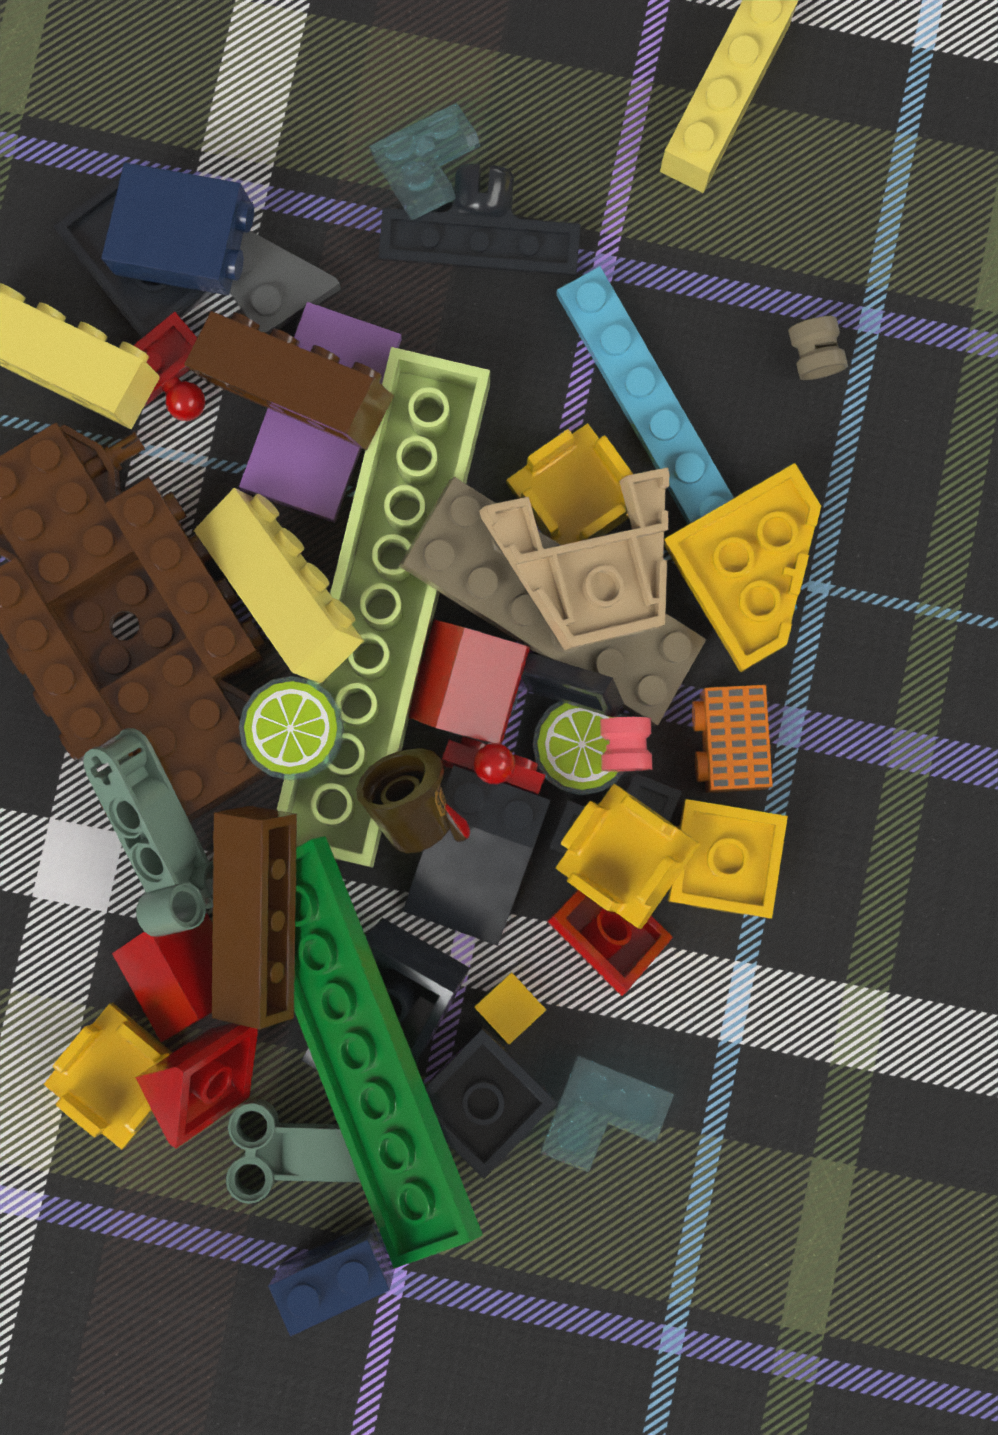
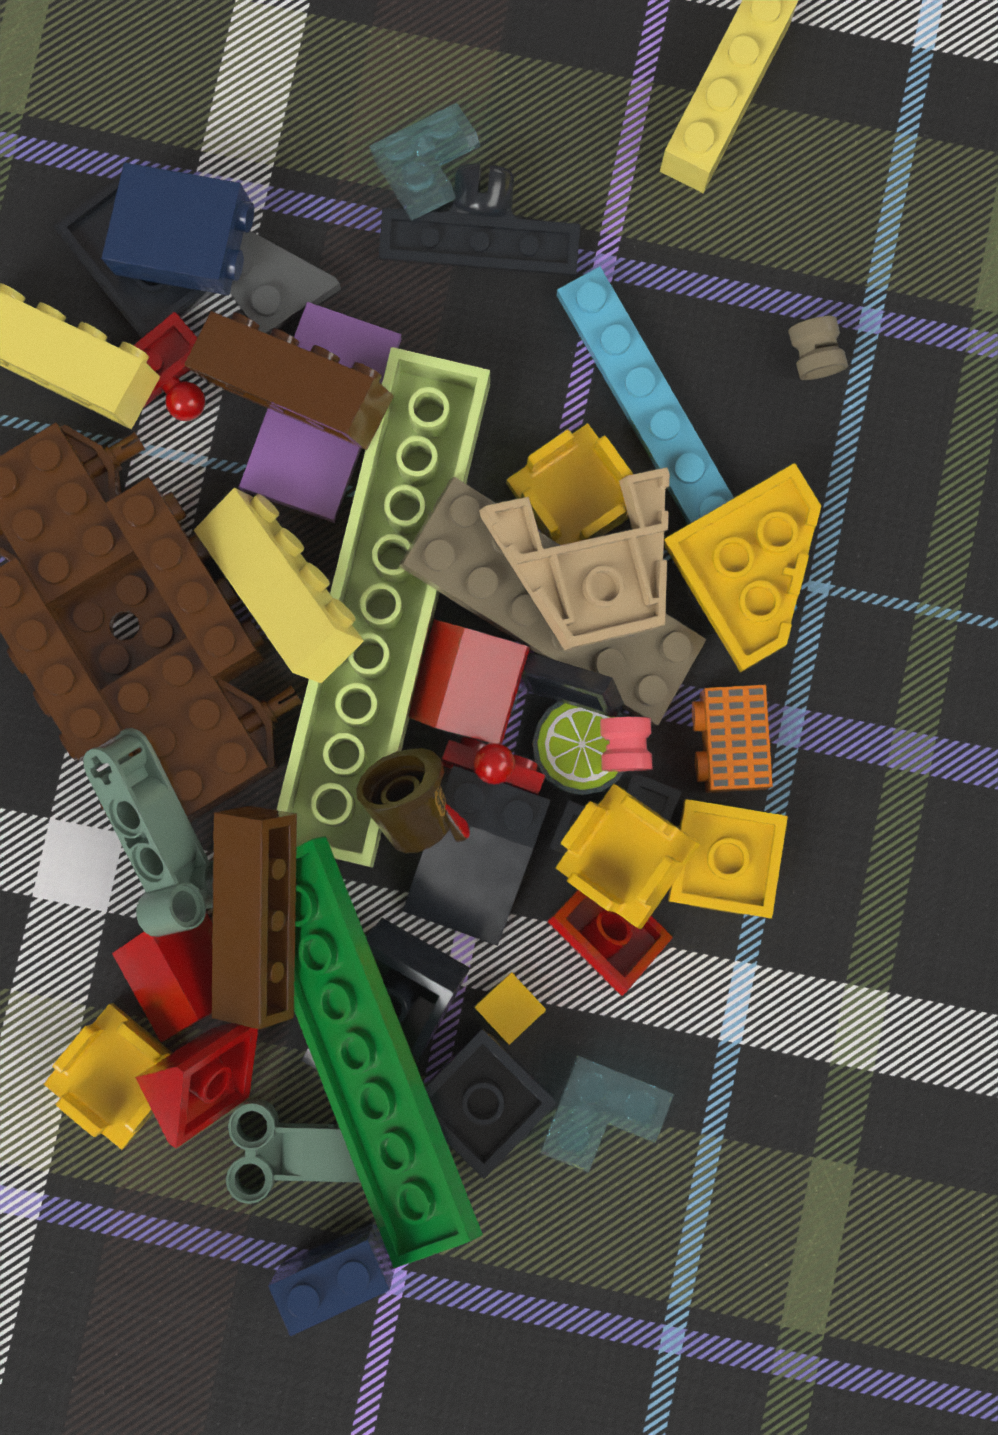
lime tile [239,676,344,781] -> none

